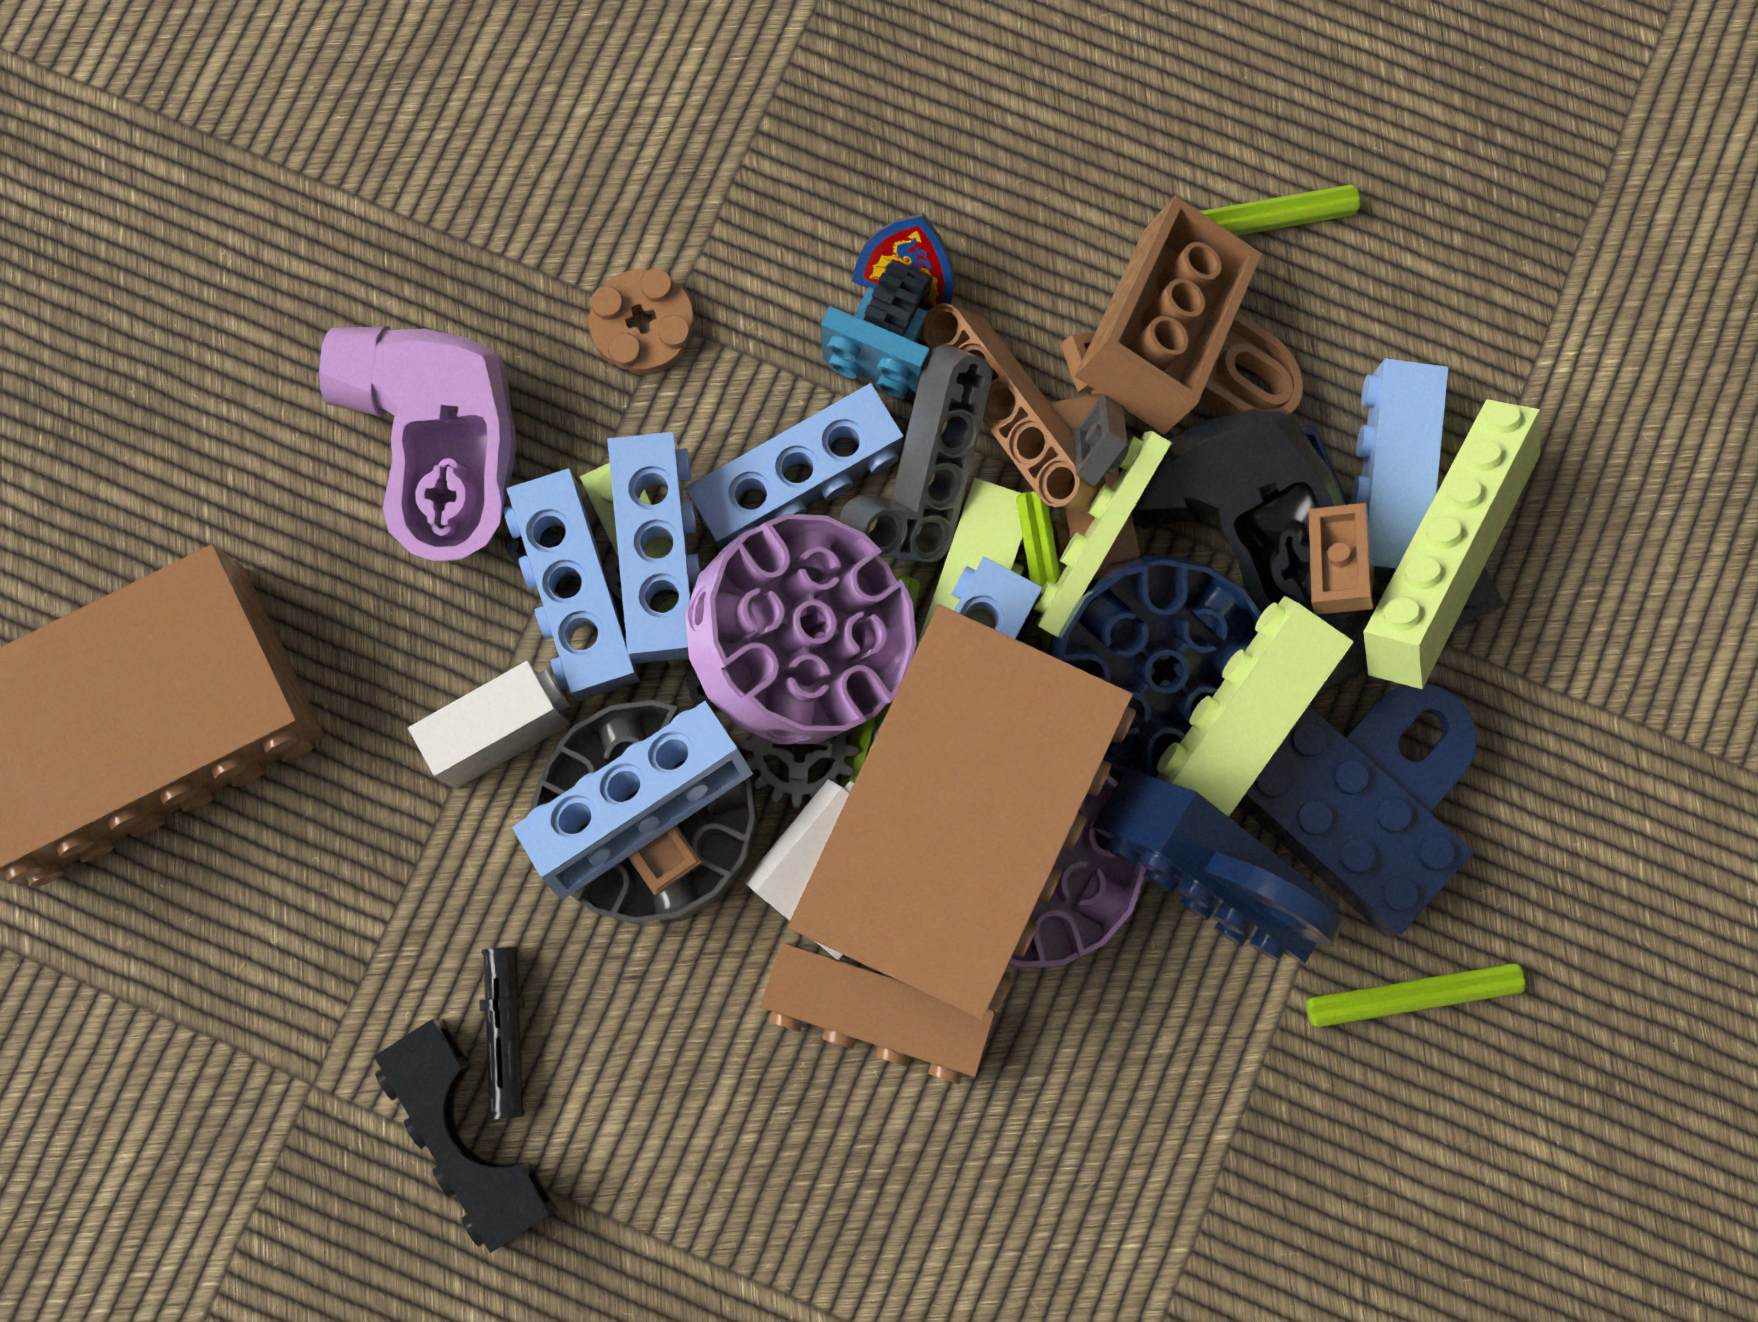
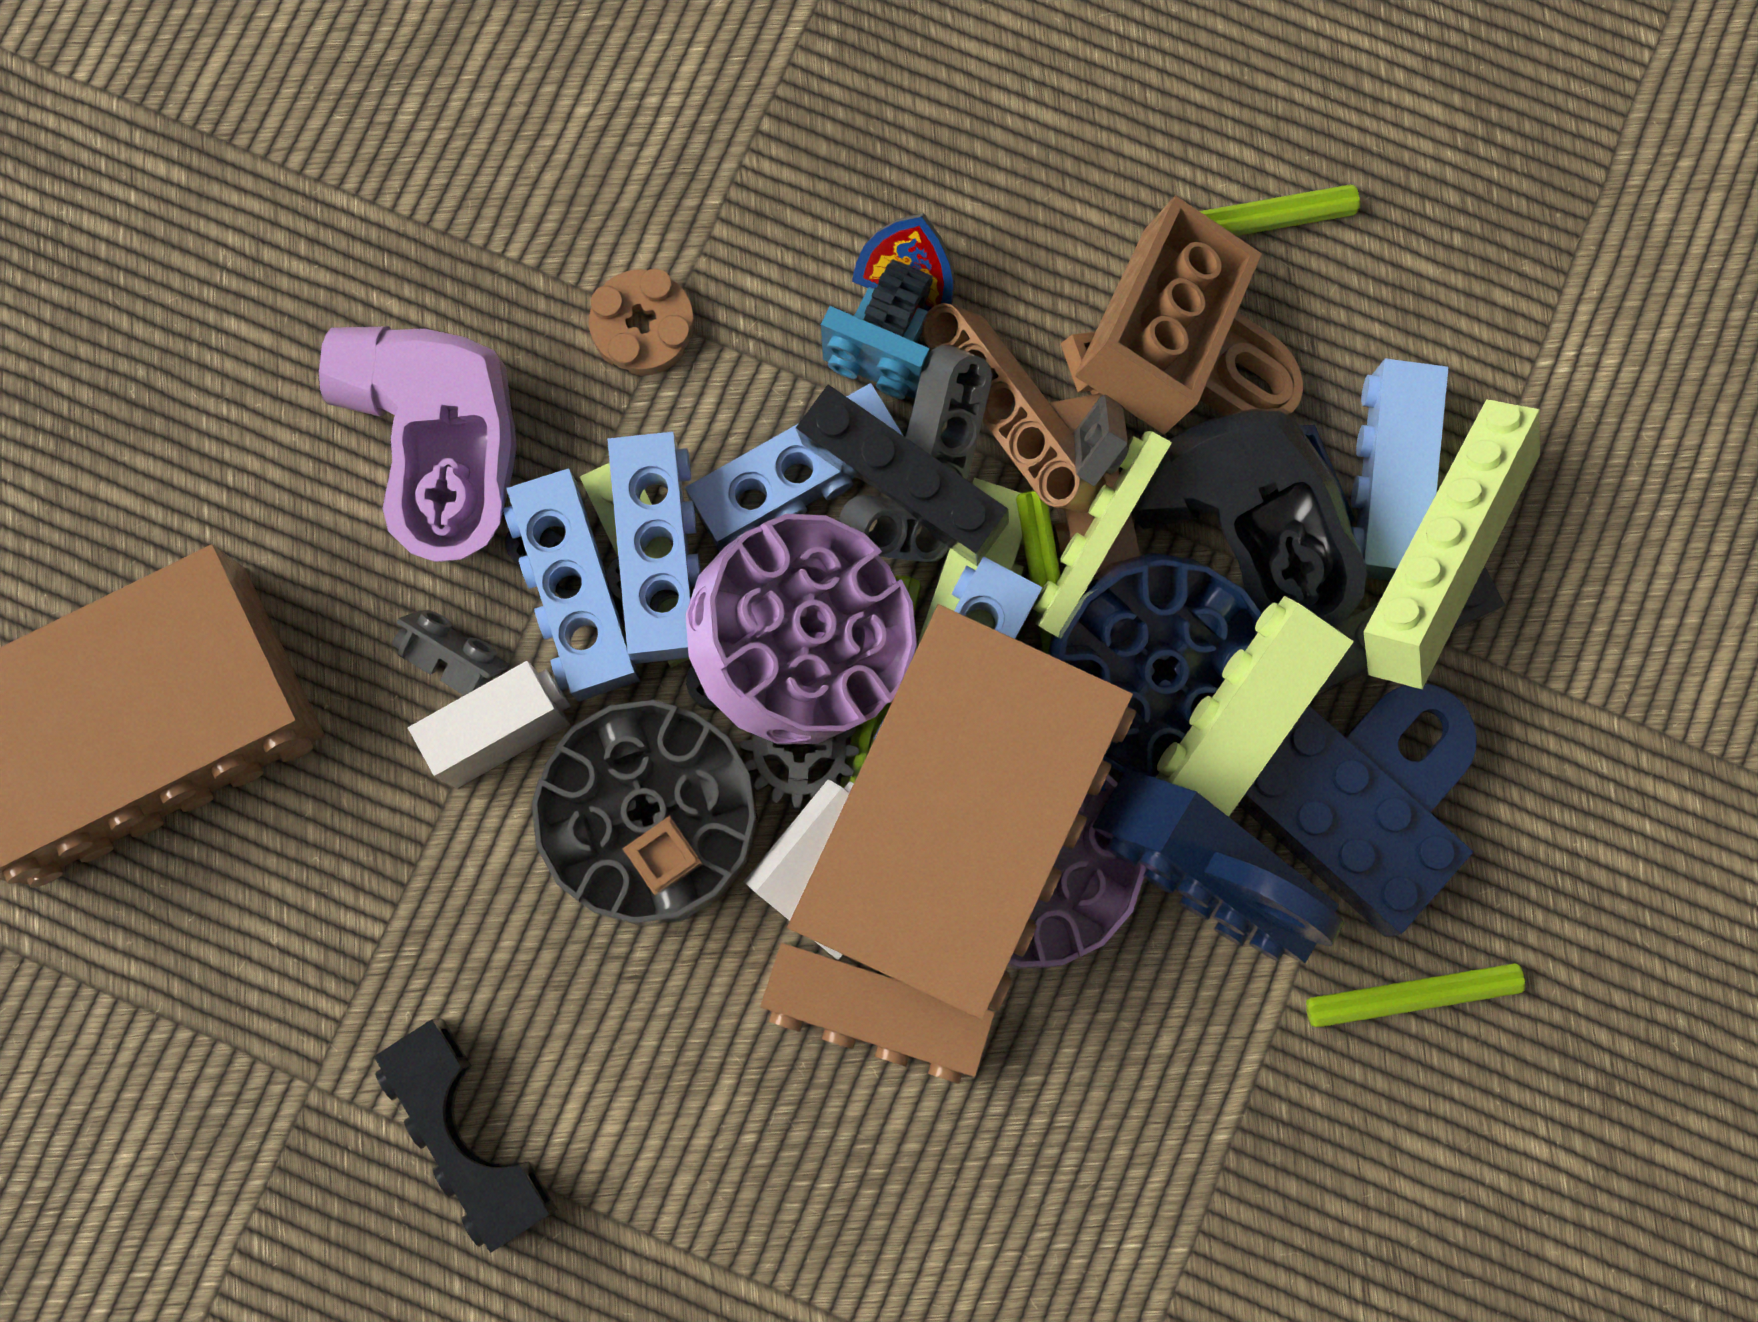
black pin [479,947,525,1119] -> none
light blue brick [512,701,753,901] -> none
medium nougat slope [1309,503,1375,615] -> none
none -> dark grey hinge [392,610,510,696]
none -> black arch [795,384,1009,566]

